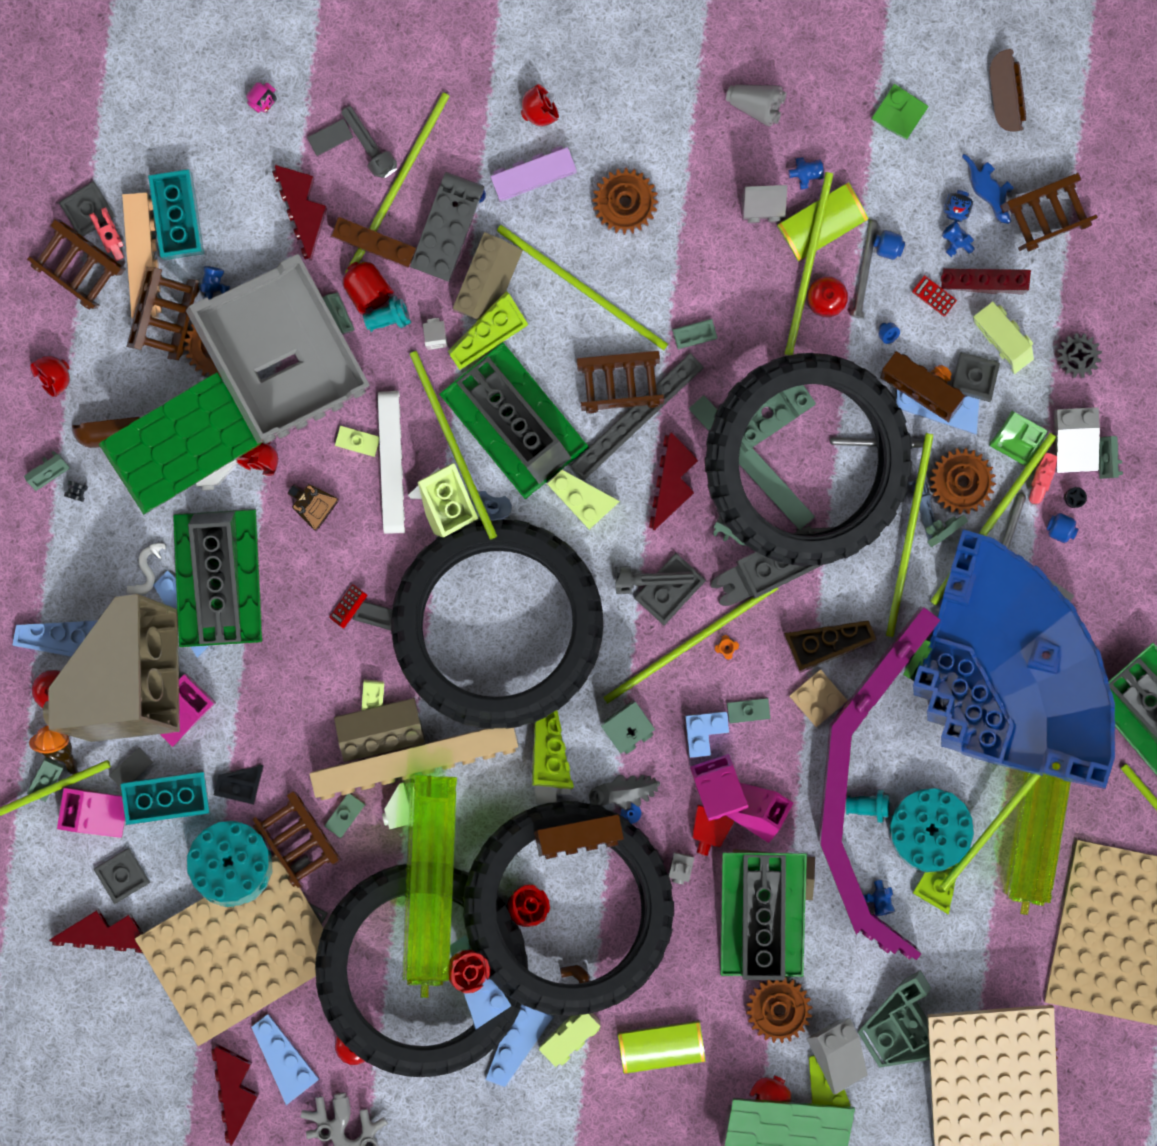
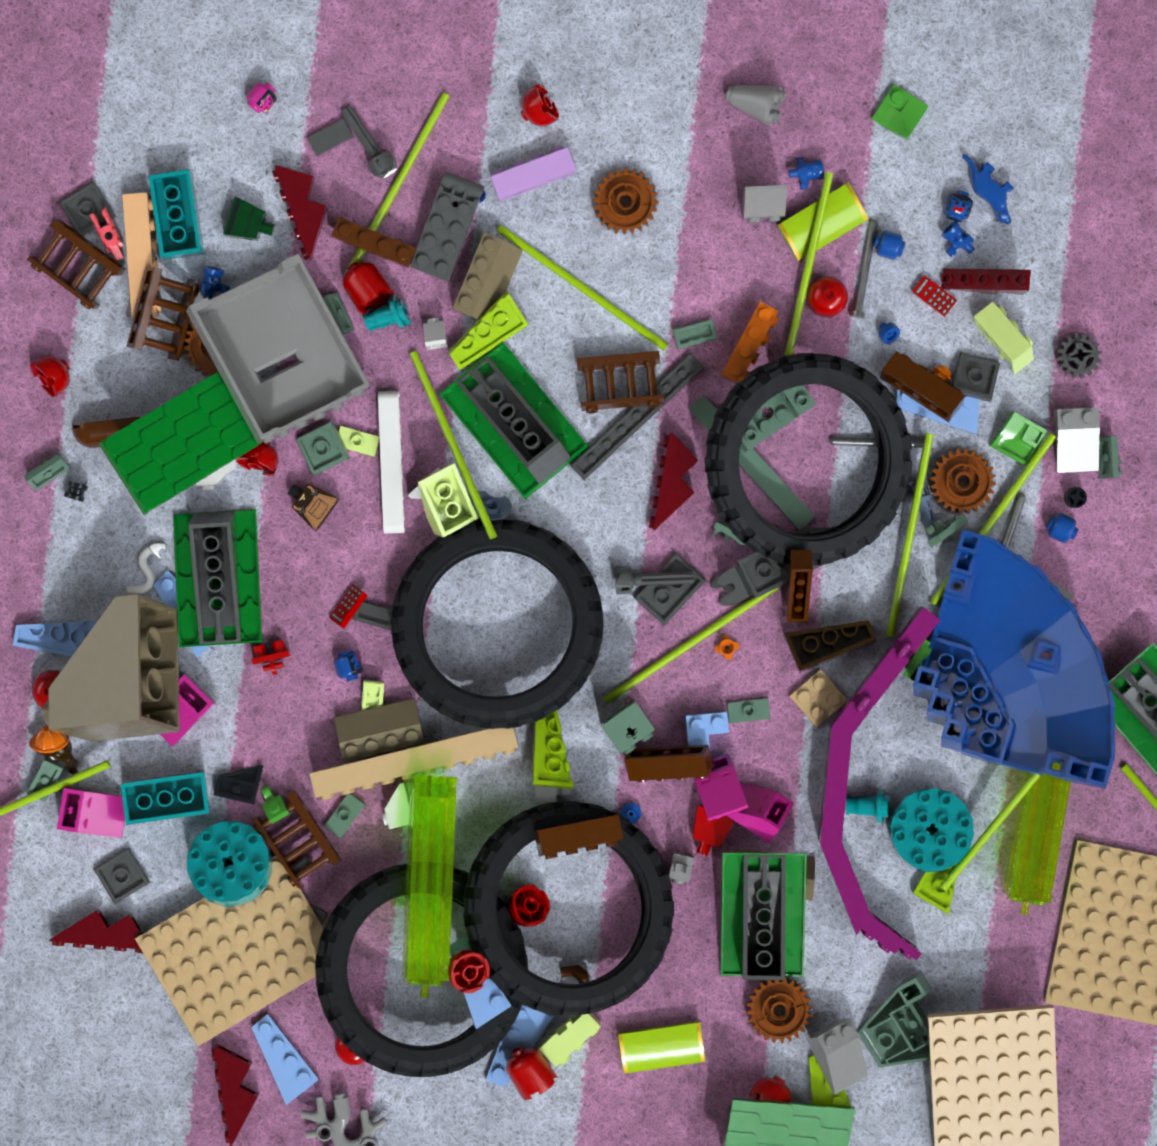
dark grey tile [109,747,154,789] -> none
yellowish green wedge [547,470,620,530] -> none
dark grey plant [589,775,660,810] -> none
blue piece [863,880,895,916] -> none
reddish brown brick [990,49,1026,132] -> none
reddish brown fence [1000,173,1098,252] -> none
coral hinge [1029,452,1057,505] -> none
none -> dark green torso [223,197,275,241]
none -> red hips [252,640,291,676]
none -> bright green plate [260,785,290,824]
none -> sand green tile [296,421,350,476]
none -> blue head [334,650,363,682]
none -> red cylinder [506,1046,557,1100]
none -> reddish brown brick [624,745,713,782]
none -> orange brick [720,301,779,384]
none -> reddish brown brick [786,549,813,622]

